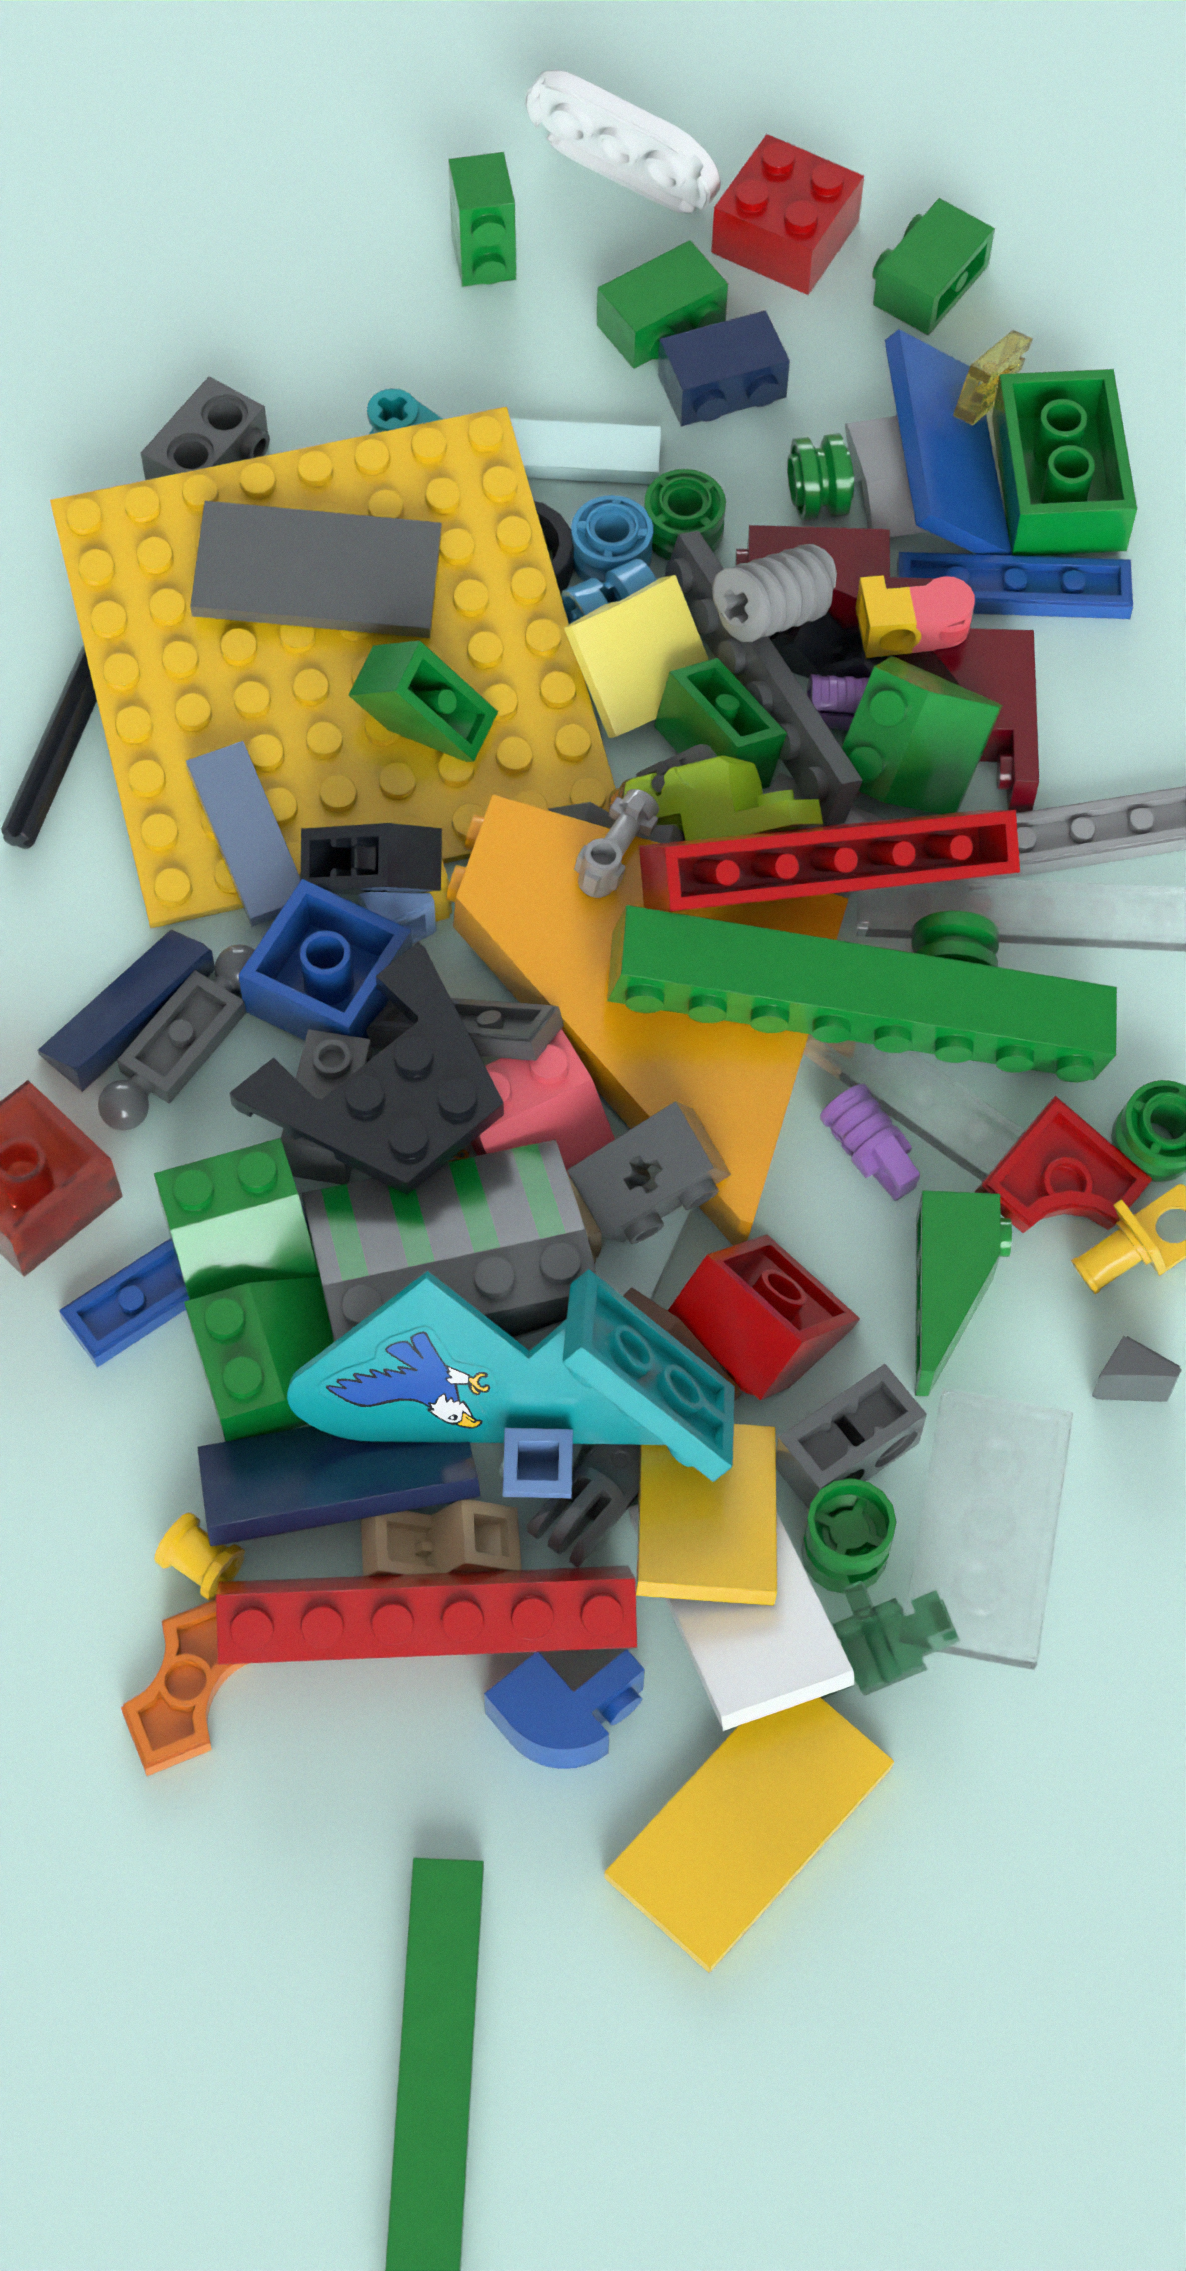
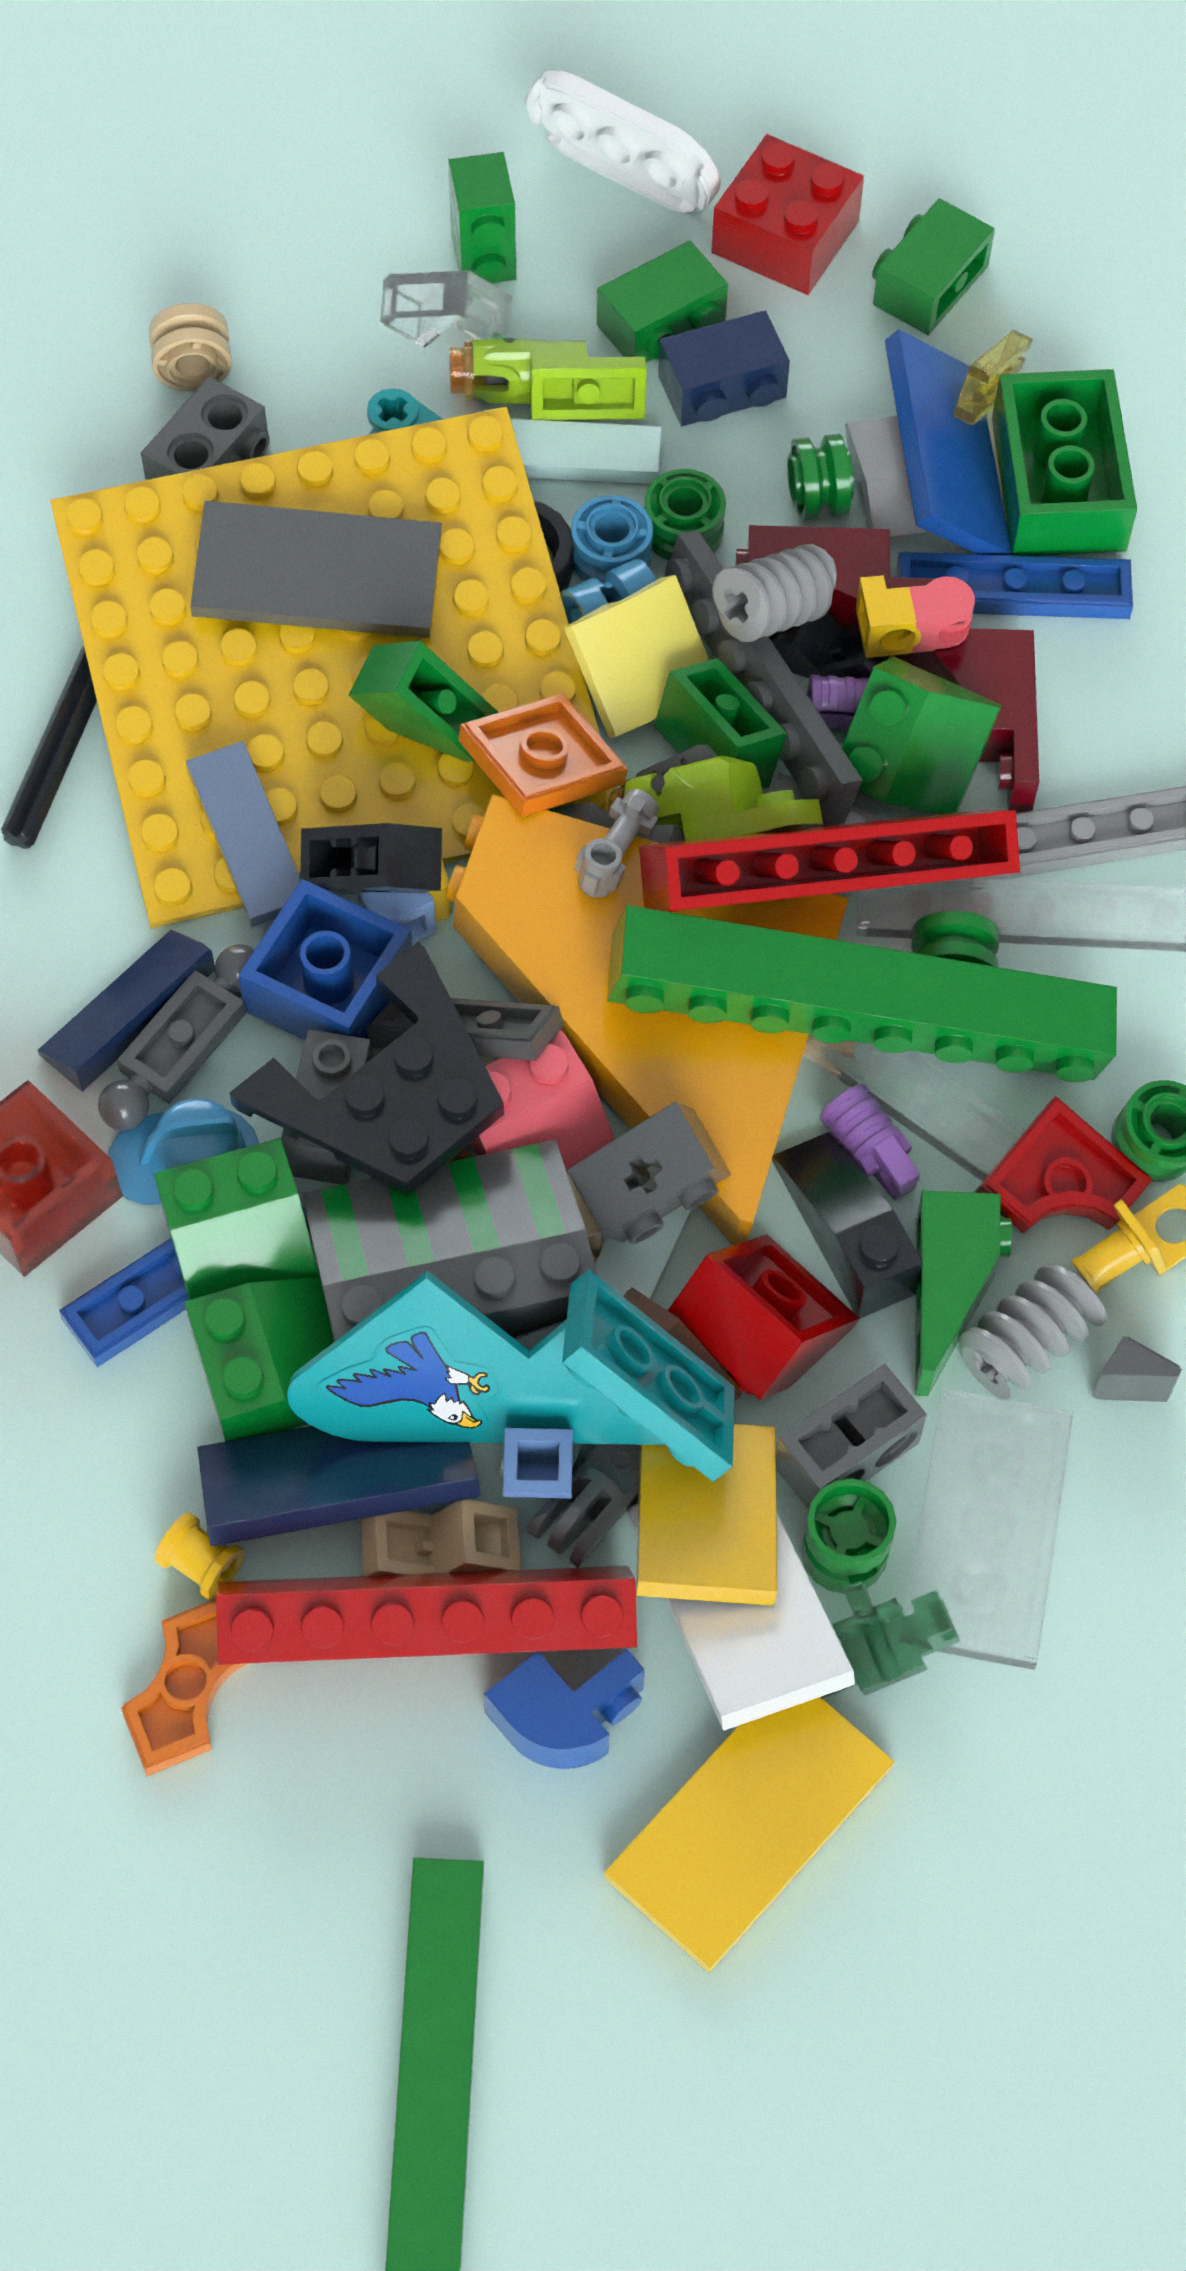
none -> dark azure piece [107,1098,259,1205]
none -> tan wheel [149,303,232,391]
none -> clear slope [380,271,513,348]
none -> lime plate [449,338,647,420]
none -> orange tile [458,693,628,817]
none -> black slope [772,1131,923,1319]
none -> light grey piece [959,1263,1108,1401]

